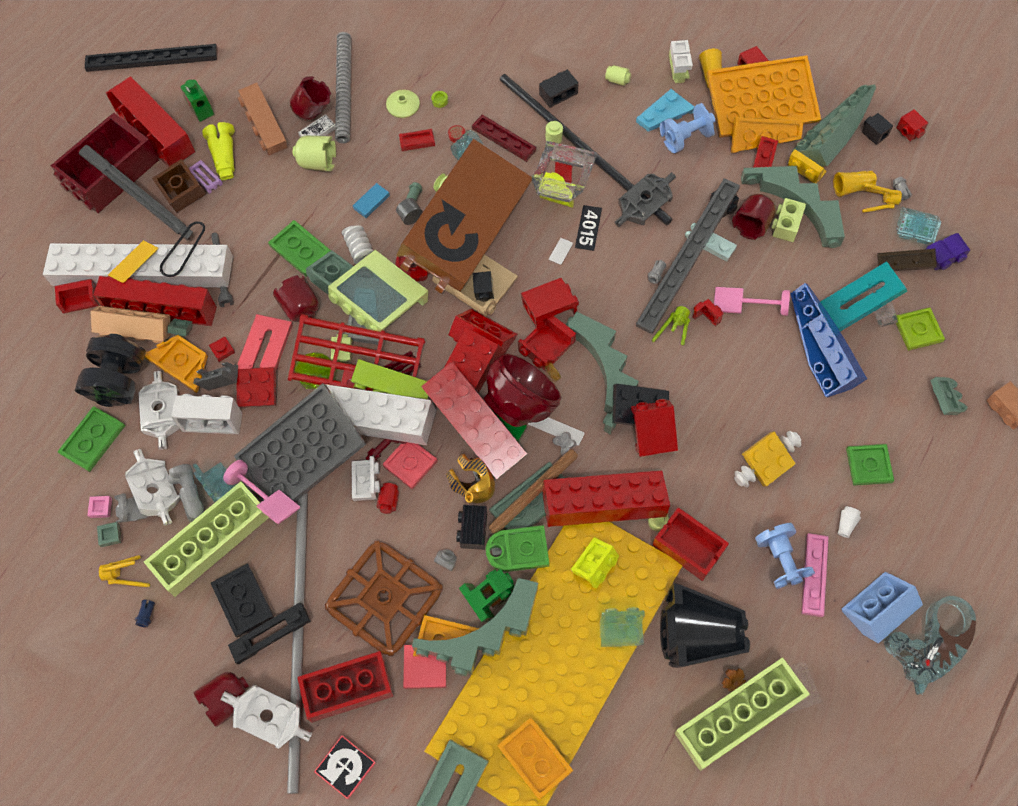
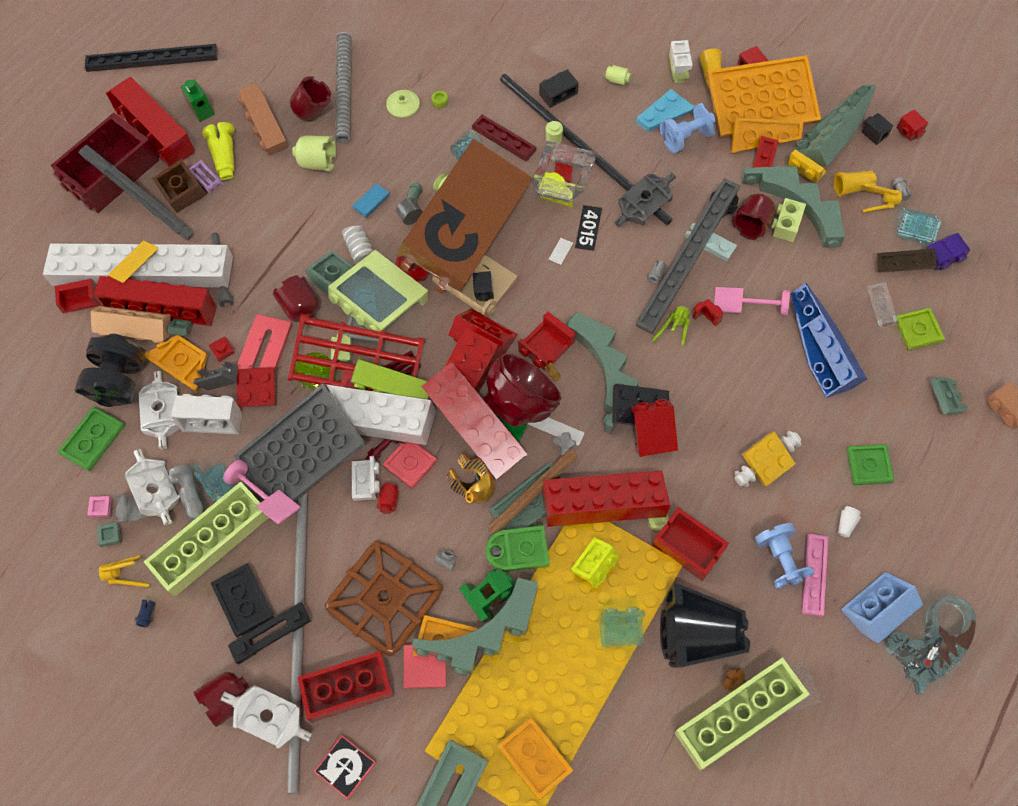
black piece [160,221,205,277] -> none
bright green plate [268,220,331,277] -> none
white tile [298,114,336,137] -> none
red tile [399,129,435,151] -> none
red tile [448,125,466,143] -> none
black brick [456,505,488,550] -> none
red panel [521,278,579,330] -> none
teal piece [820,262,908,332] -> none

